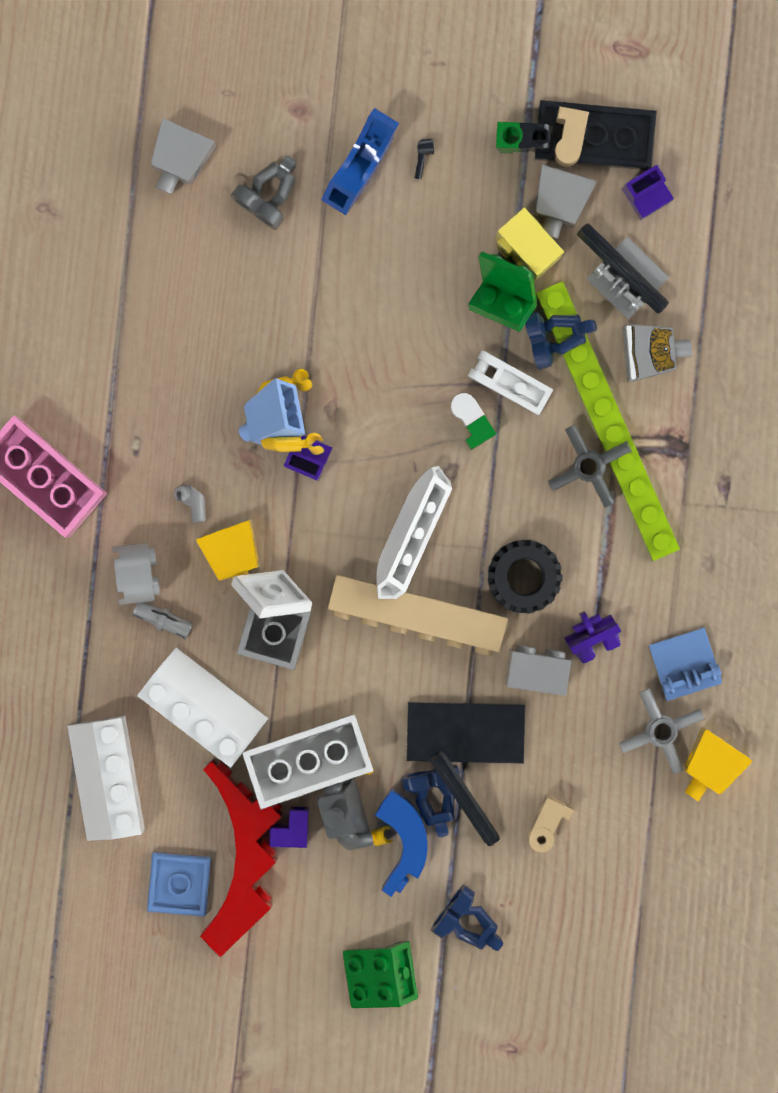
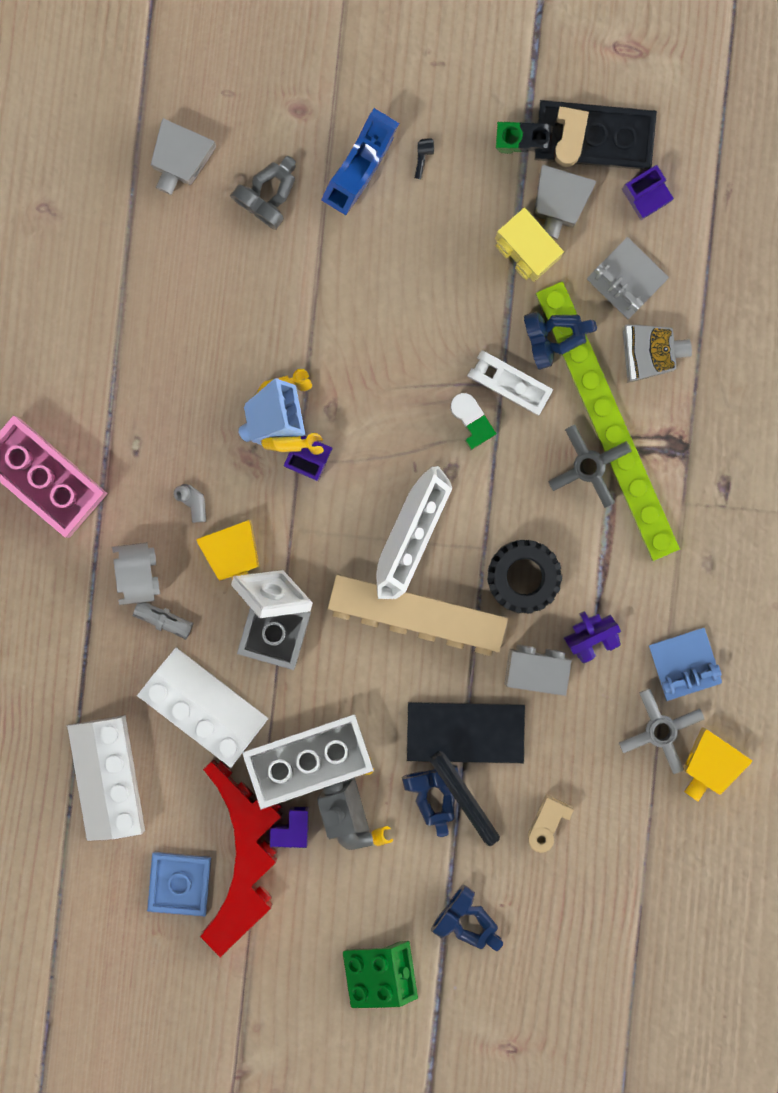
blue arch [375,788,427,897] -> none
green bracket [468,251,537,332] -> none
black axle [577,223,669,314] -> none

